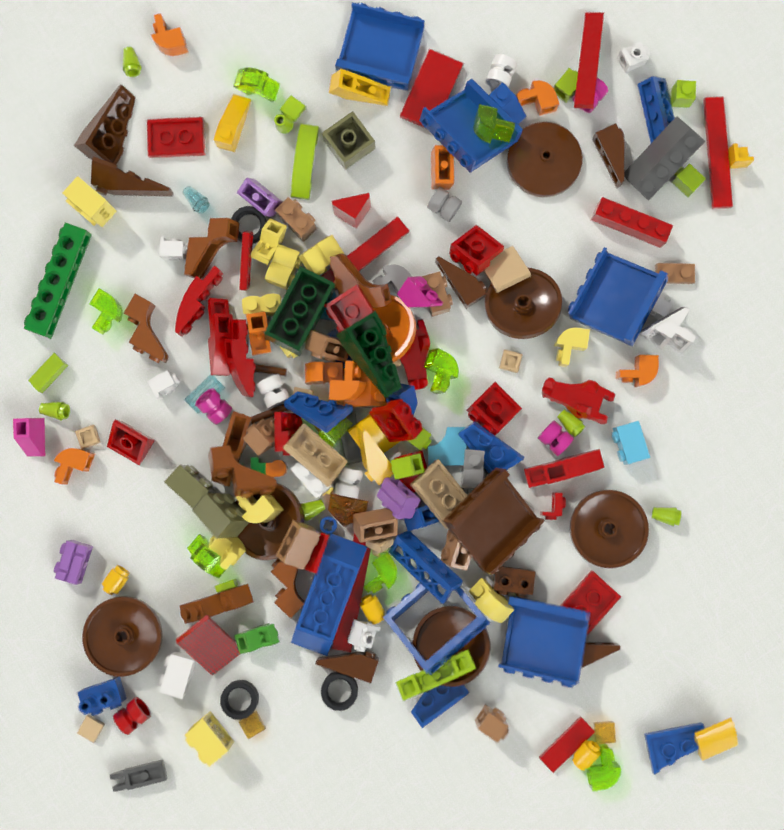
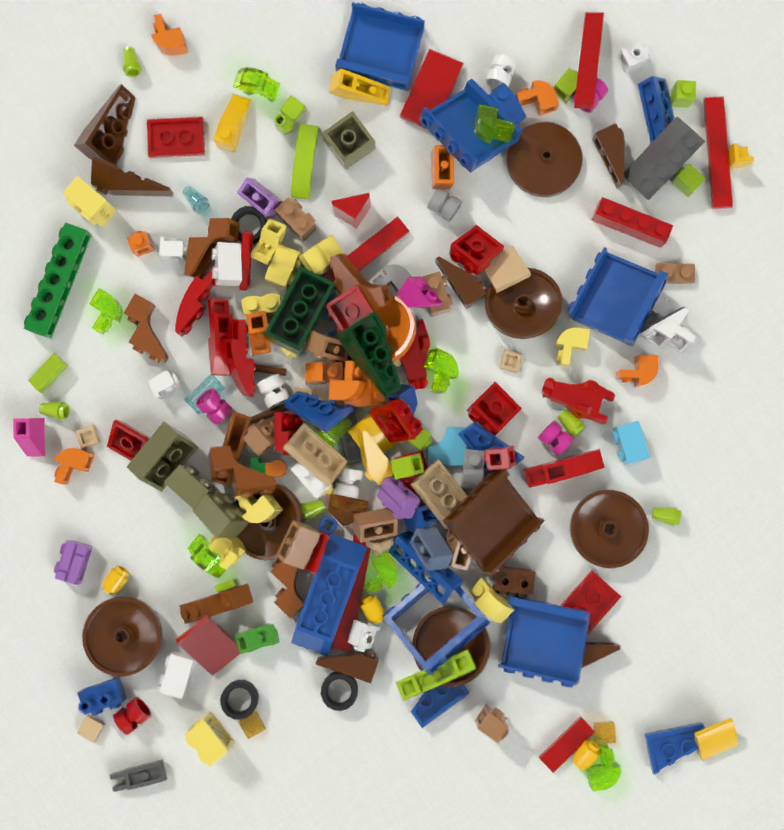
red bracket [540,493,566,520] -> none
none -> orange brick [127,231,155,257]
none -> olive brick [127,421,198,492]
none -> white brick [212,242,242,286]
none -> sand blue brick [410,527,454,571]
none -> brick [484,446,516,470]

